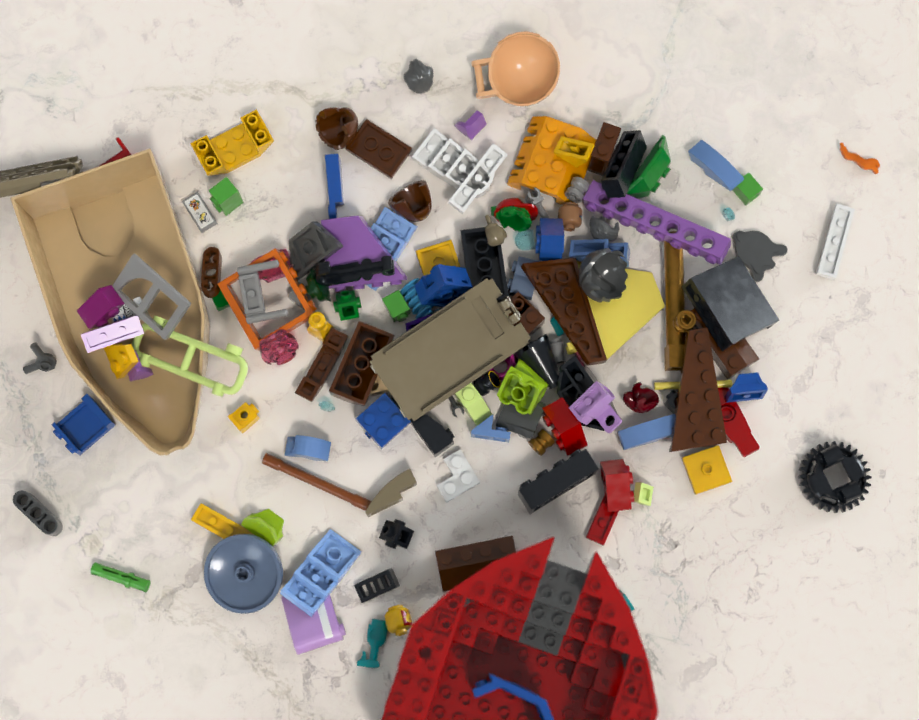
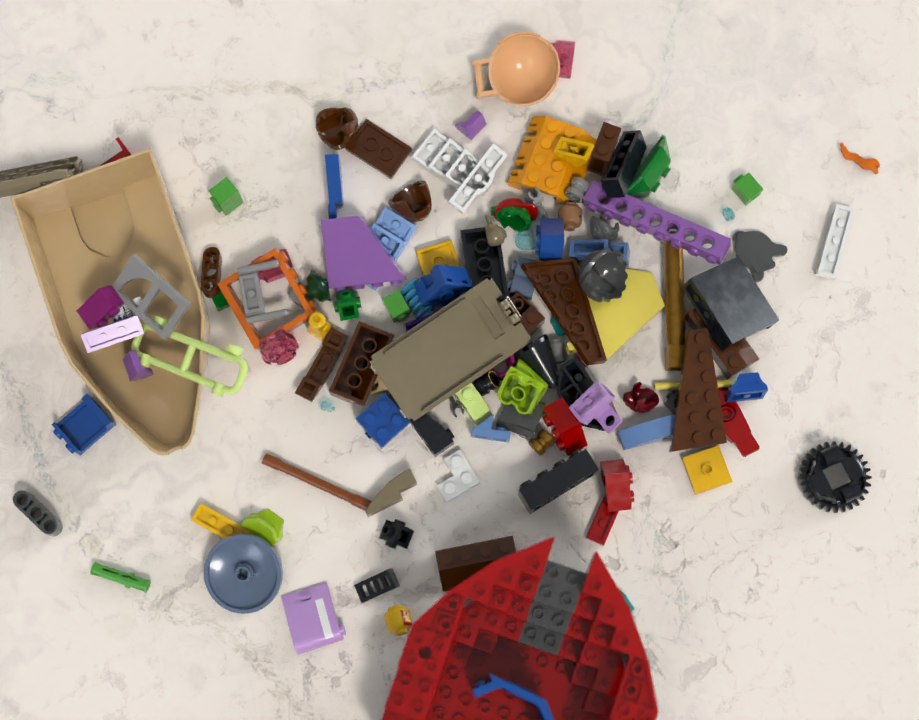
dark grey piece [23,342,57,374] -> none
yellow wing [104,343,139,379] -> none
tile [182,192,218,233] -> none
yellow slope [190,109,274,176] -> none
yellow brick [227,402,260,434] -> none
light blue slope [280,529,361,617] -> none
medium blue brick [285,435,331,461] -> none
dark grey wing [289,221,343,281] -> none
black piece [314,256,395,286] -> none
teal piece [357,619,387,668] -> none
dark grey hair [404,59,433,94] -> none
yellowish green plate [634,482,654,506] -> none
pearl gold wheel [673,310,696,333] -> none
medium blue slope [688,140,744,191] -> none
none -> clear pink slope [551,40,575,79]

